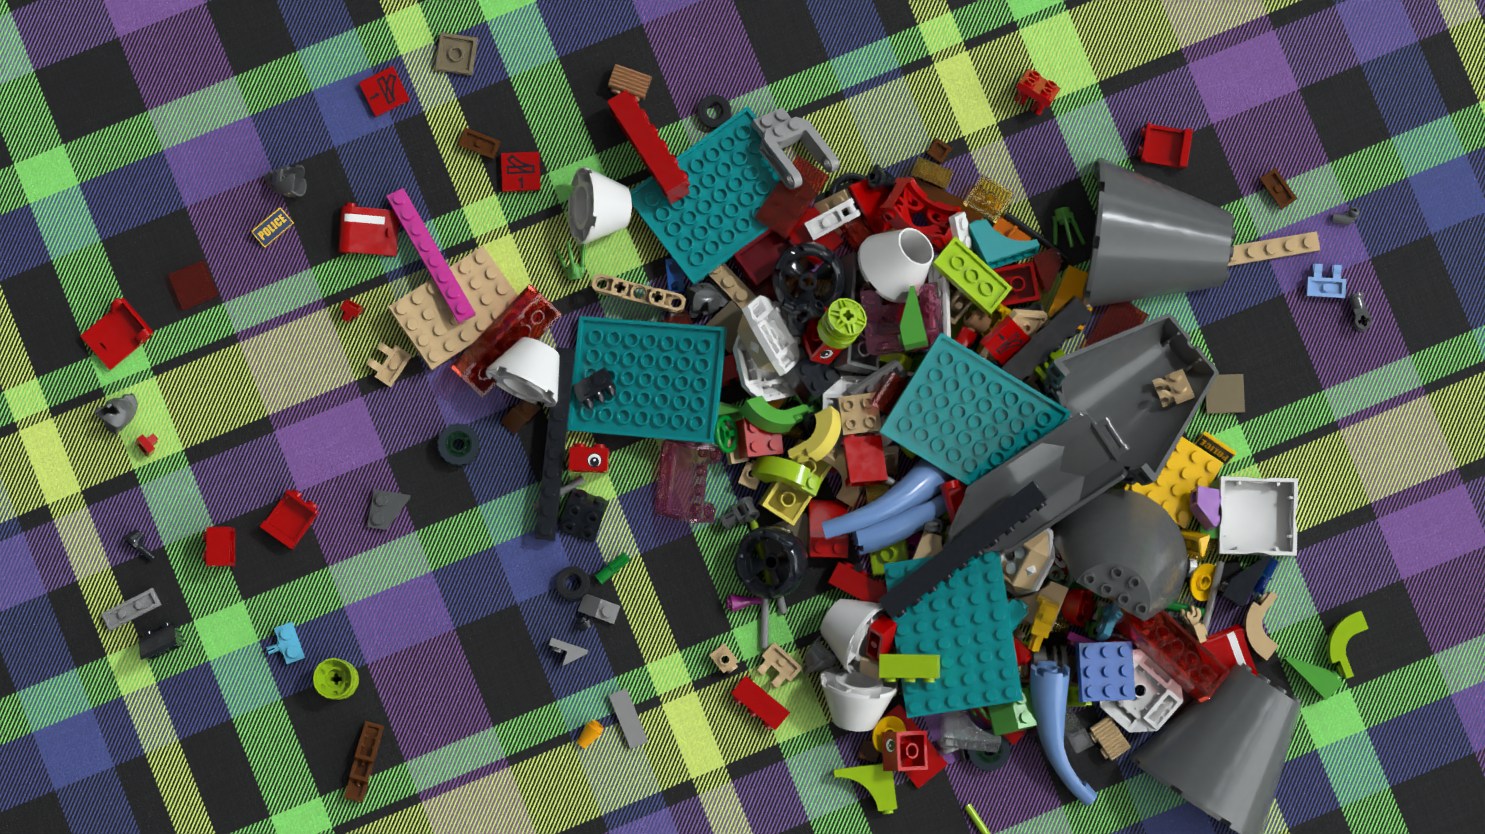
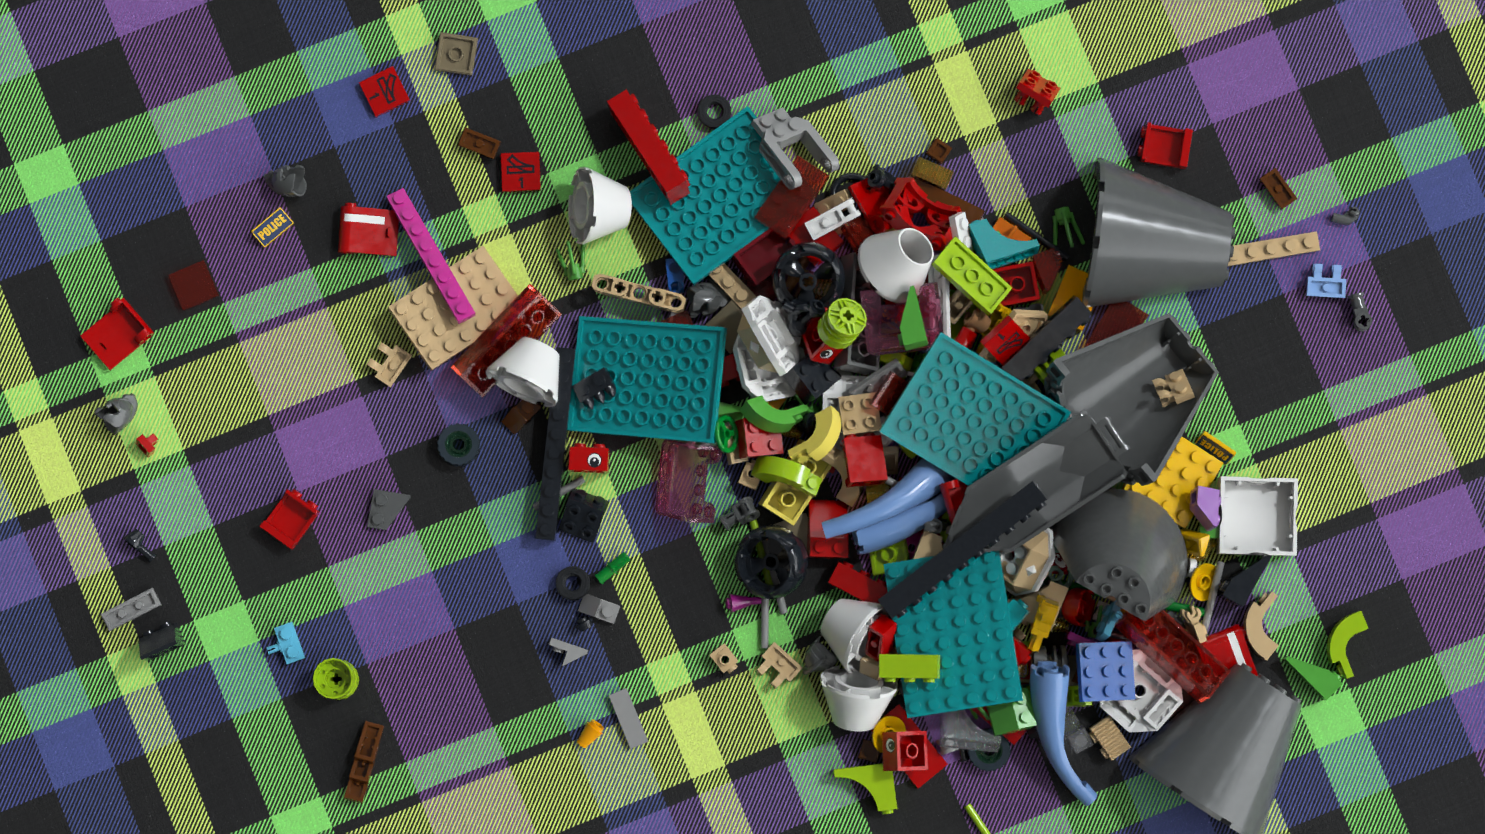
red brick [203,527,235,567] -> none
red tile [340,299,364,323] -> none
medium nougat brick [608,64,652,102] -> none
red brick [731,675,790,730] -> none
clear yellow slope [963,174,1015,223] -> none
dark tan tile [1205,374,1245,414] -> none
clear blue axle [1253,558,1279,595] -> none

